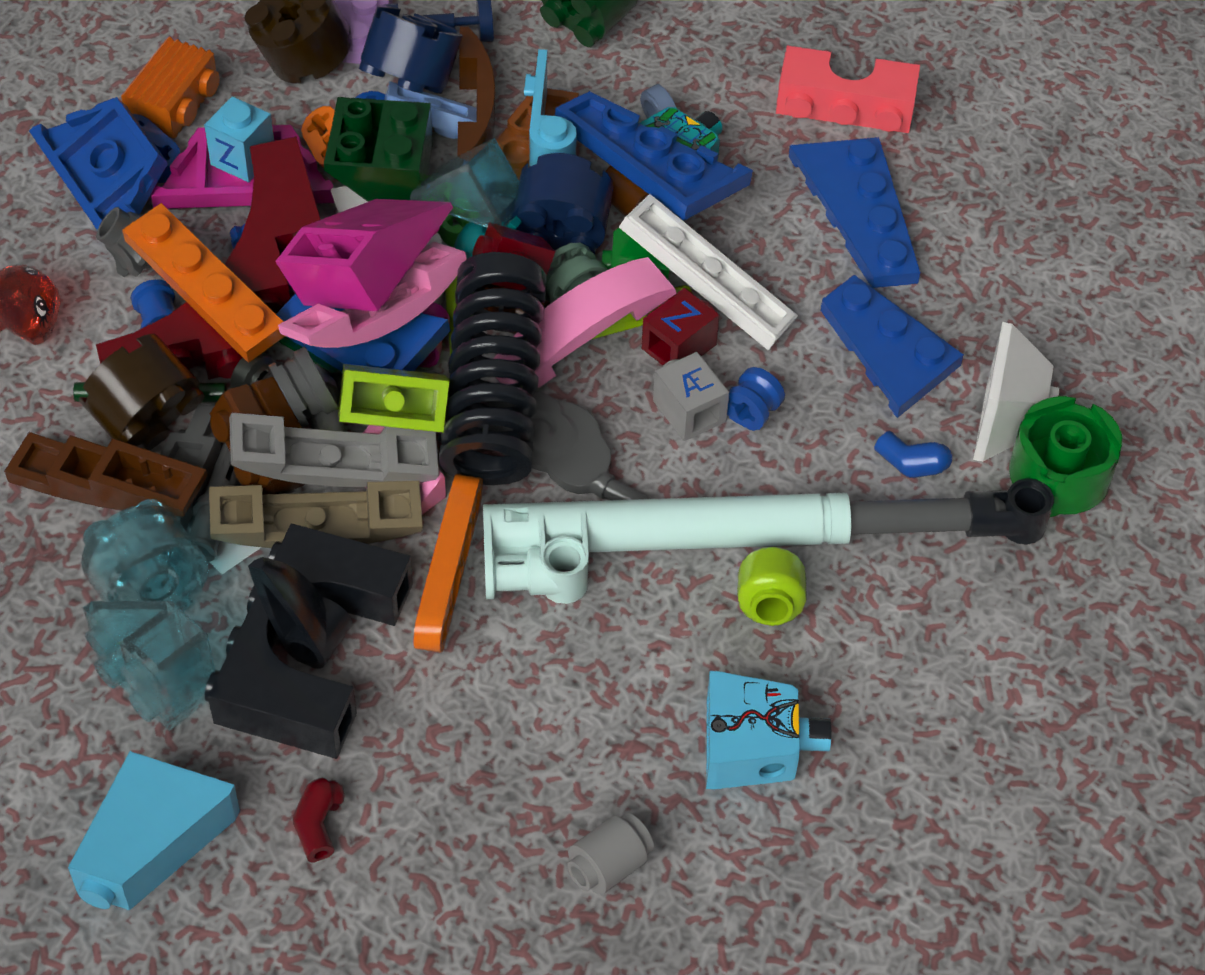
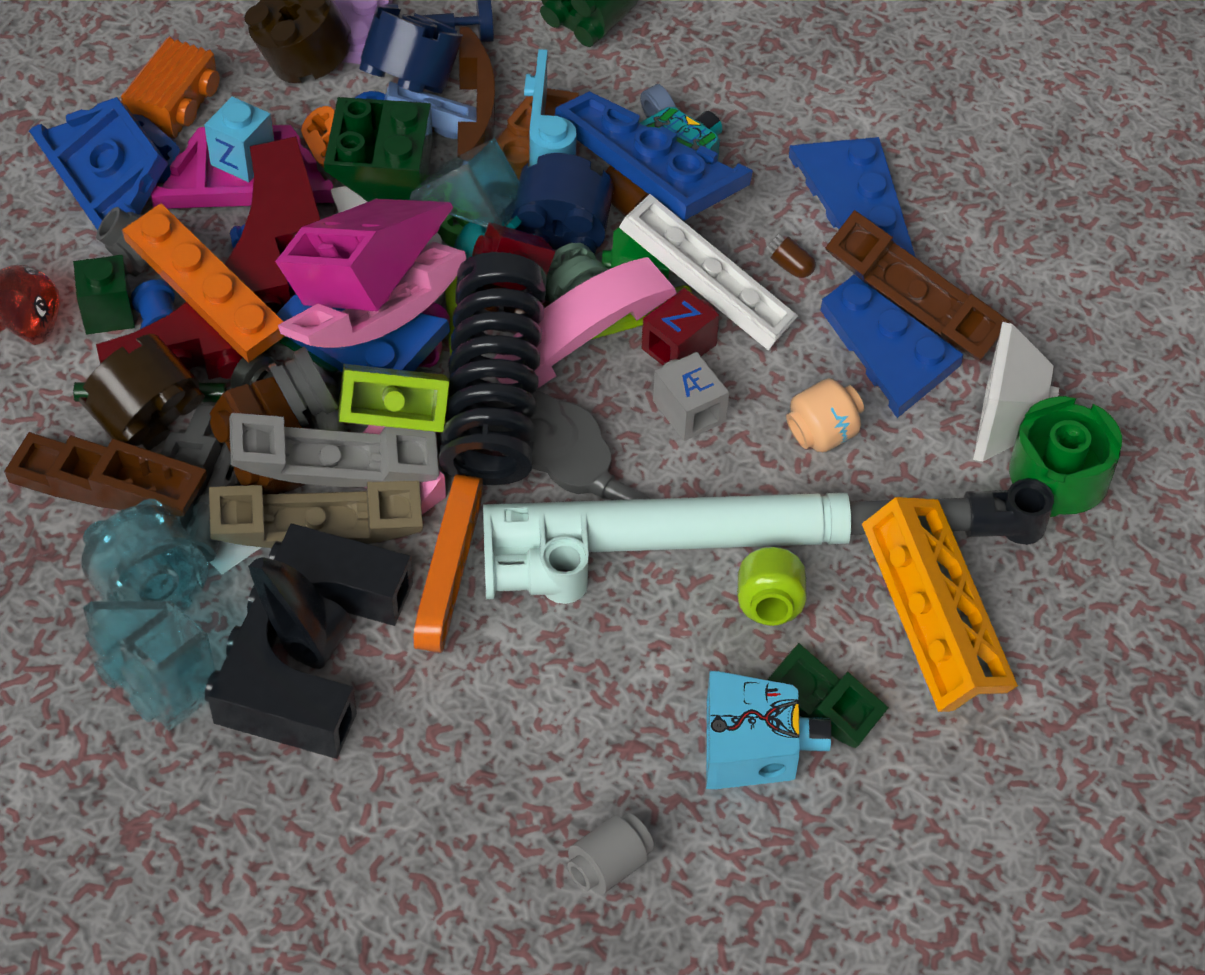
medium azure slope [68,751,240,910] -> none
dark red arm [293,778,345,863] -> none
blue wheel [727,367,785,431] -> none
coral arch [776,45,920,133] -> none
blue arm [874,431,952,478] -> none
none -> dark green brick [73,255,135,335]
none -> reddish brown piece [766,234,816,278]
none -> dark green slope [767,643,889,748]
none -> light nougat head [786,378,864,453]
none -> reddish brown slope [825,210,1011,362]
none -> light orange fence [862,497,1018,712]

